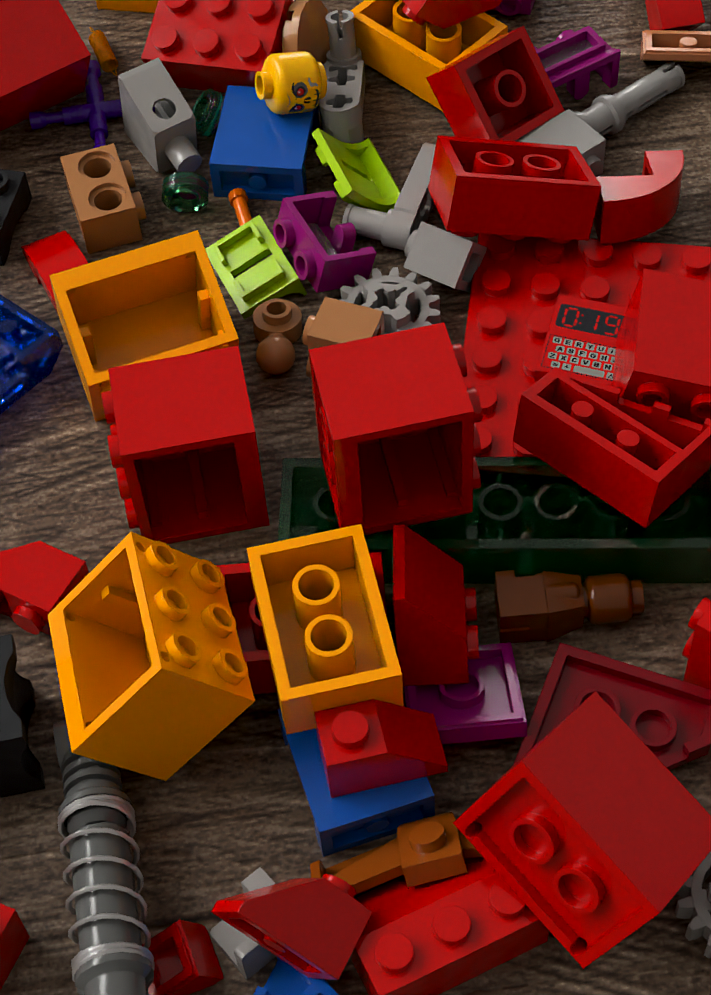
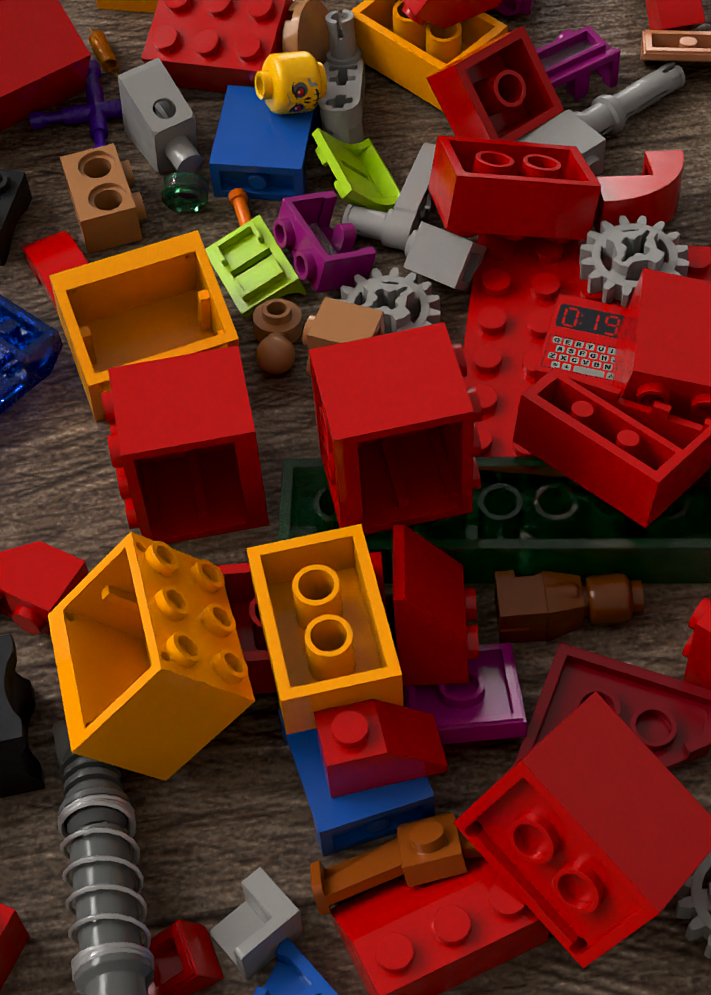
clear green tile [192,88,225,137] -> none
red slope [211,874,373,980] -> none
none -> light grey gear [579,215,689,307]

